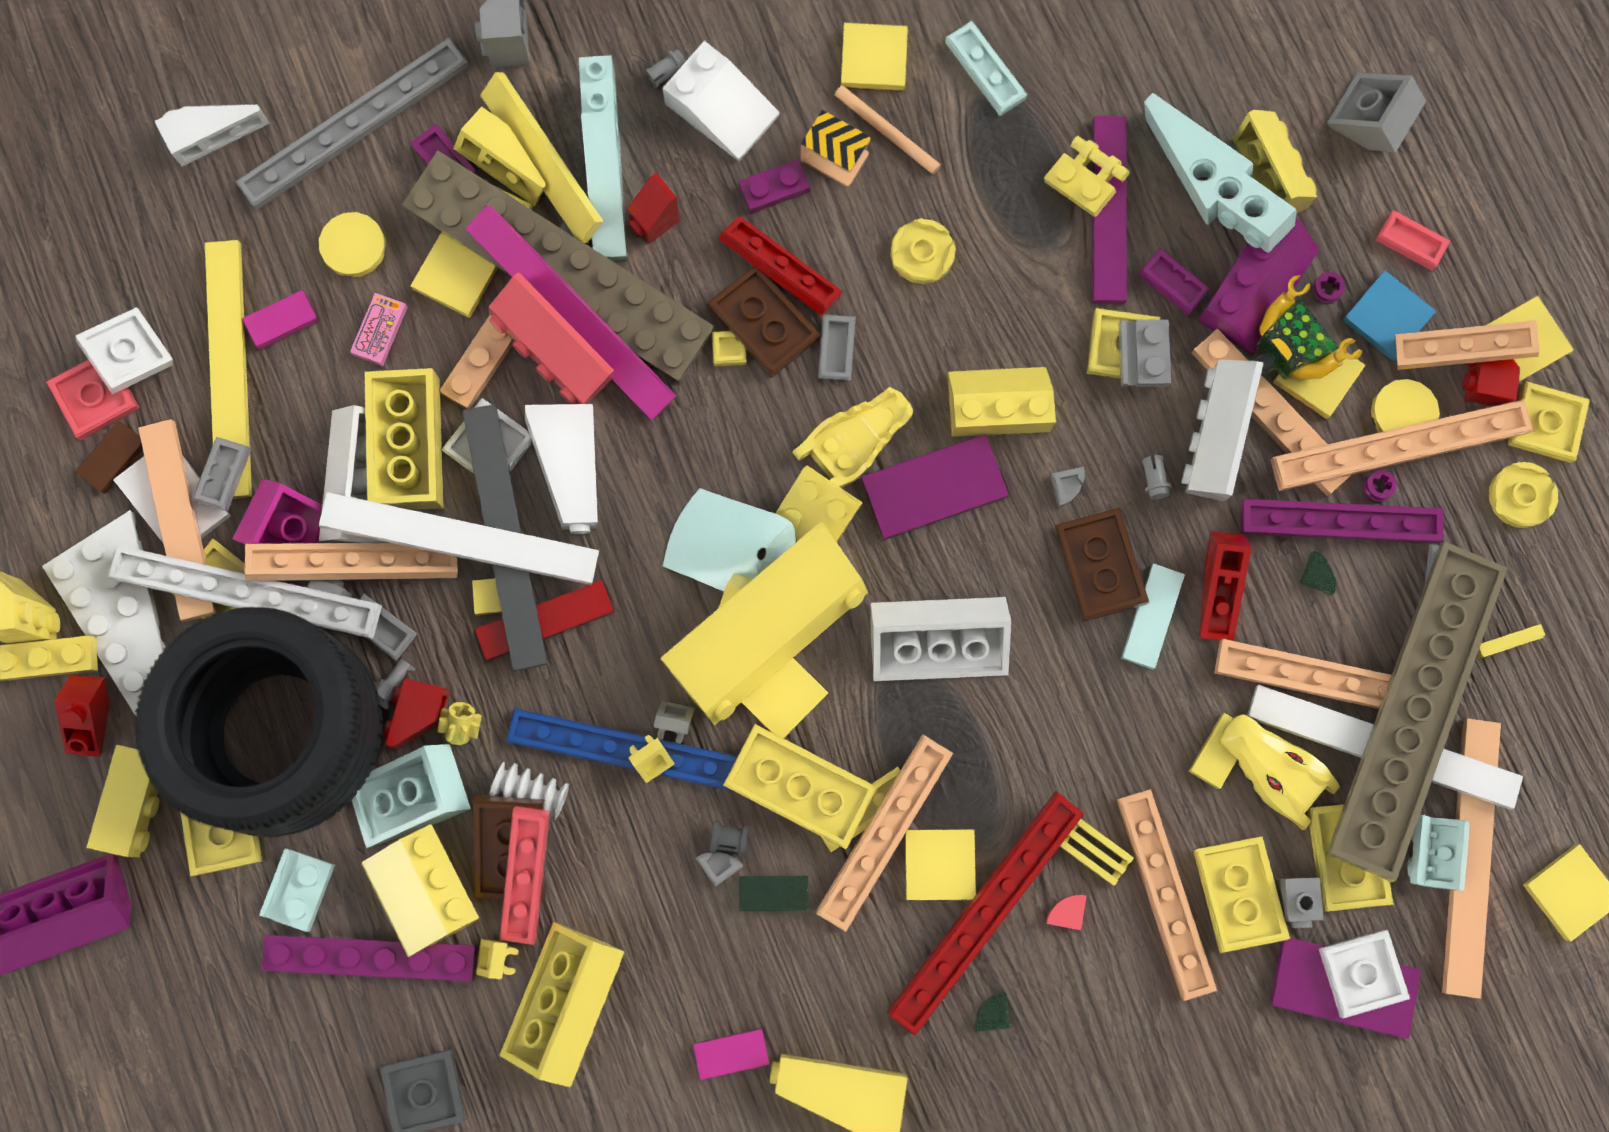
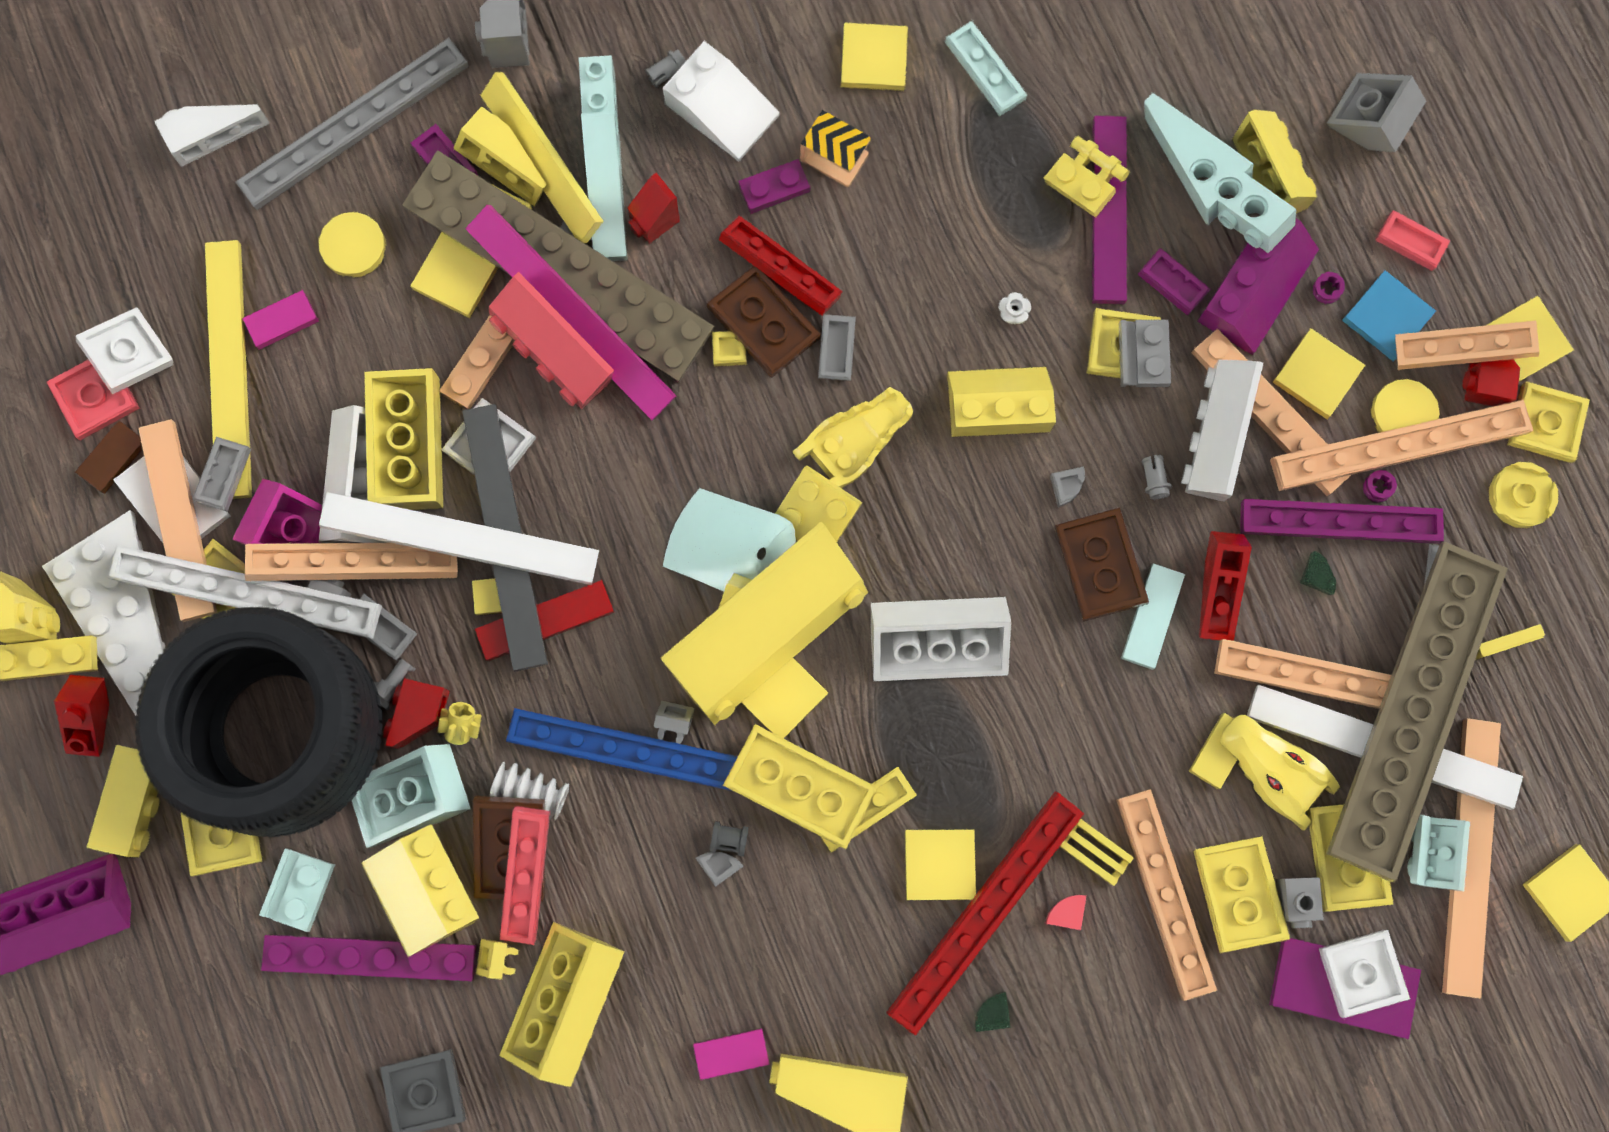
bright pink tile [350,293,408,366] -> none
white slope [525,404,598,535] -> none
light yellow tile [628,735,675,783] -> none
clear green tile [739,876,809,911] -> none
light nougat tile [815,735,953,932] -> none
light nougat bar [835,85,941,175] -> none
magenta tile [861,434,1009,541] -> none
light yellow tile [890,219,956,284] -> none
torso [1252,275,1362,380] -> none
none -> white plate [999,293,1031,324]

